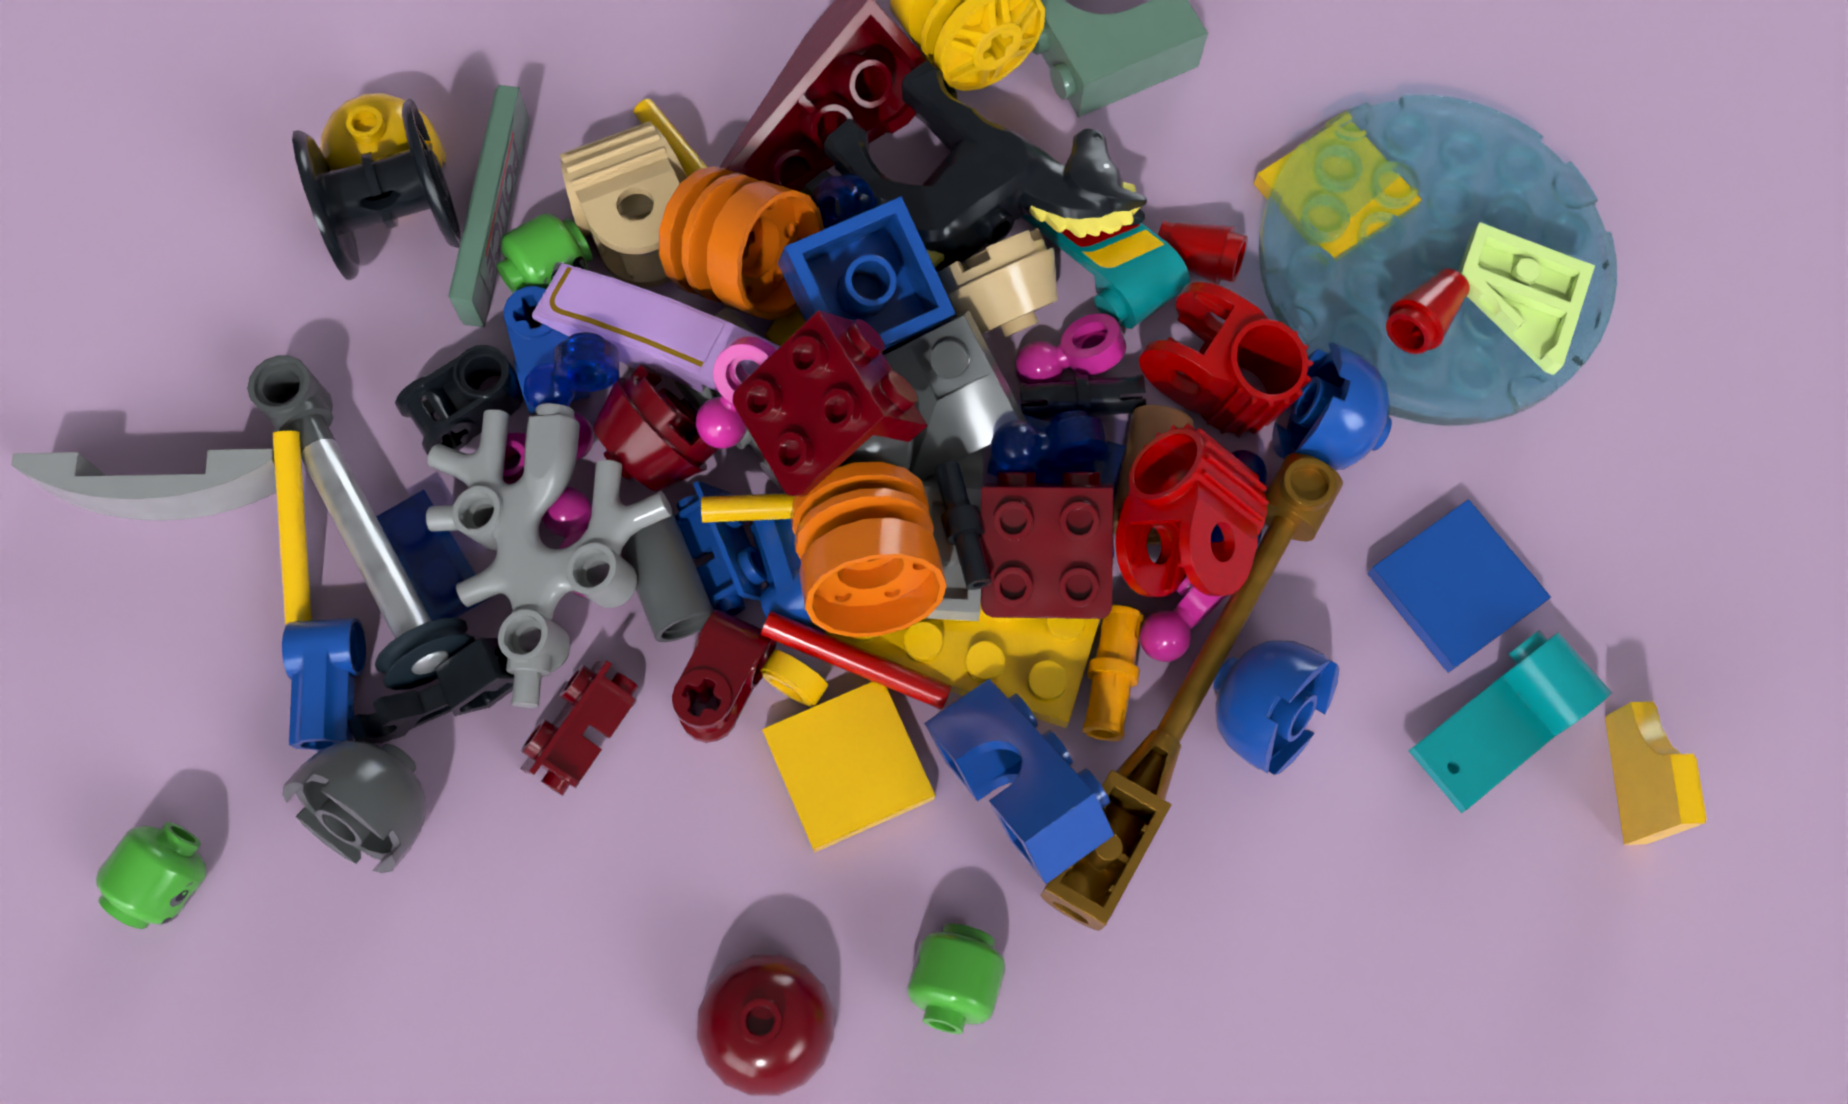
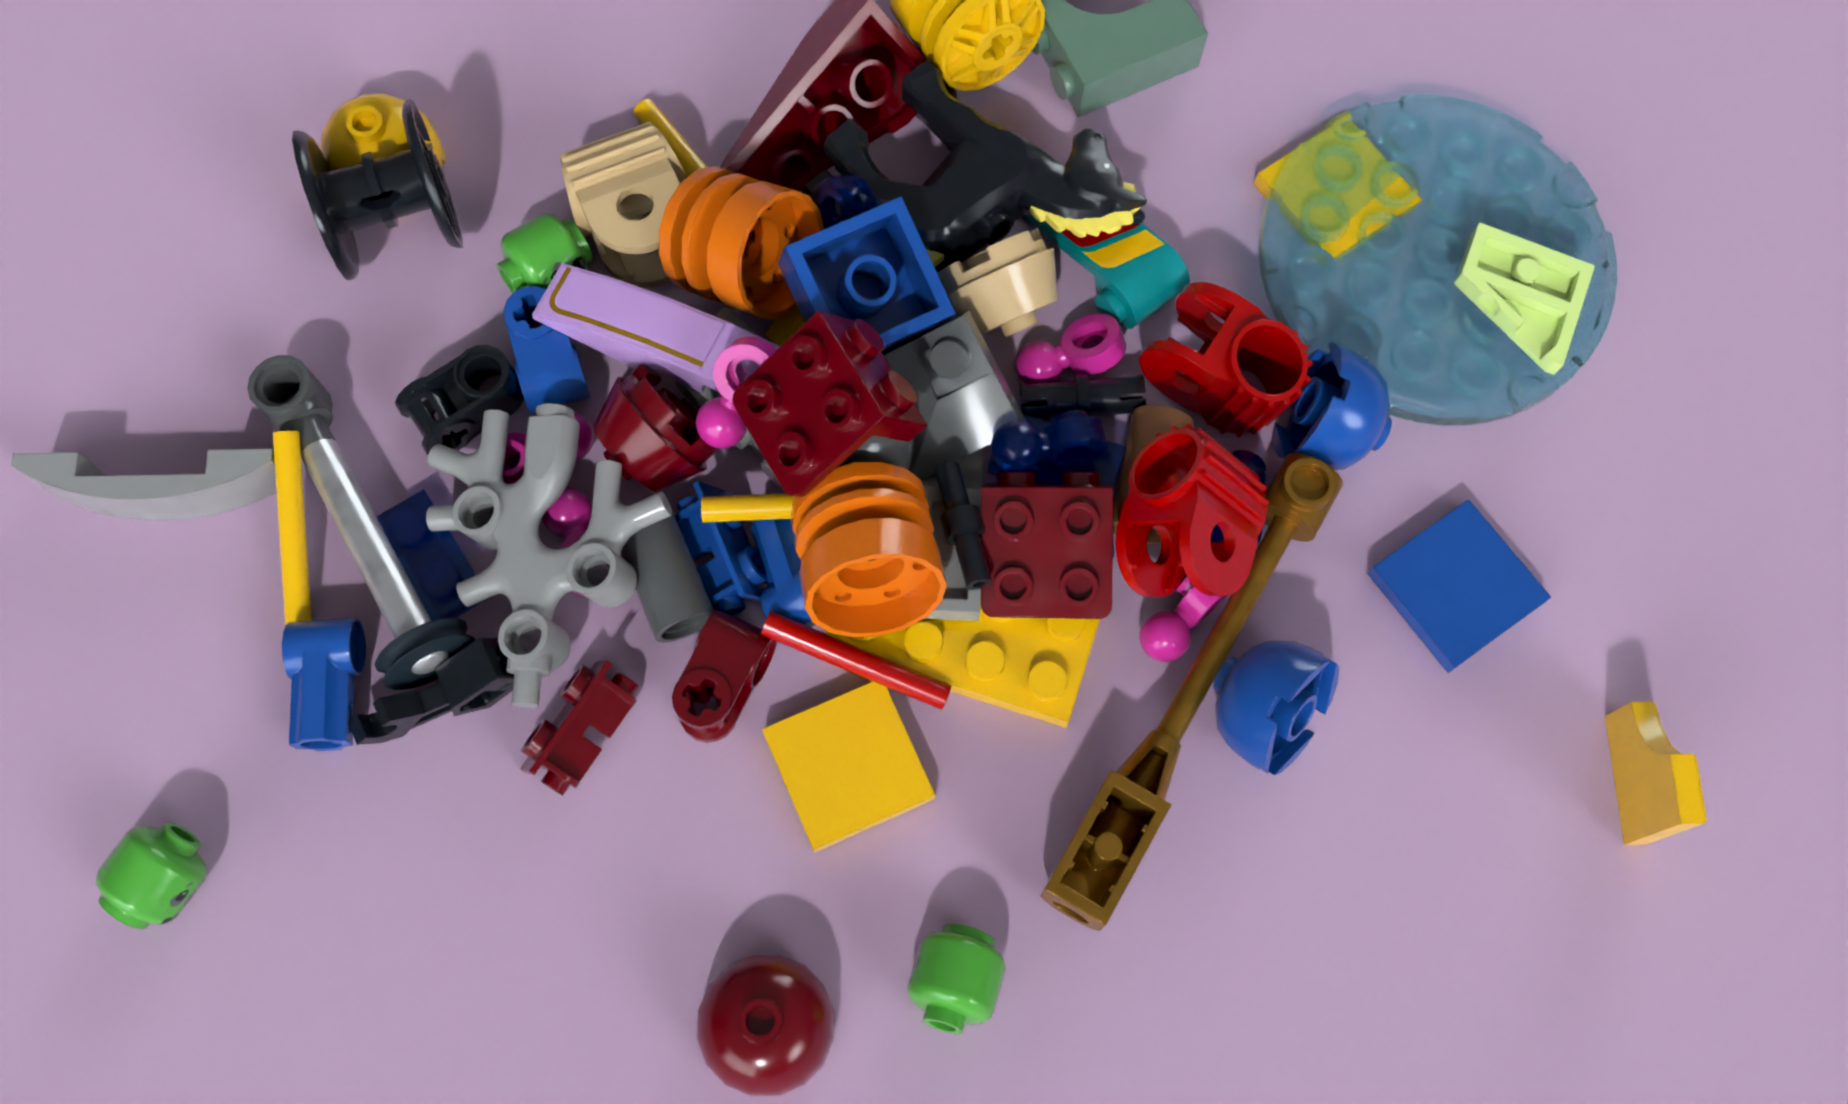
dark grey cylinder [282,741,427,873] -> none
sand green tile [448,85,530,327] -> none
clear blue plate [523,332,620,409] -> none
yellow tile [761,650,828,707] -> none
blue arch [924,679,1114,884] -> none
light orange pin [1082,605,1144,741] -> none
red cone [1158,221,1248,285] -> none
red cone [1386,269,1470,354] -> none
teal door [1408,630,1612,813] -> none

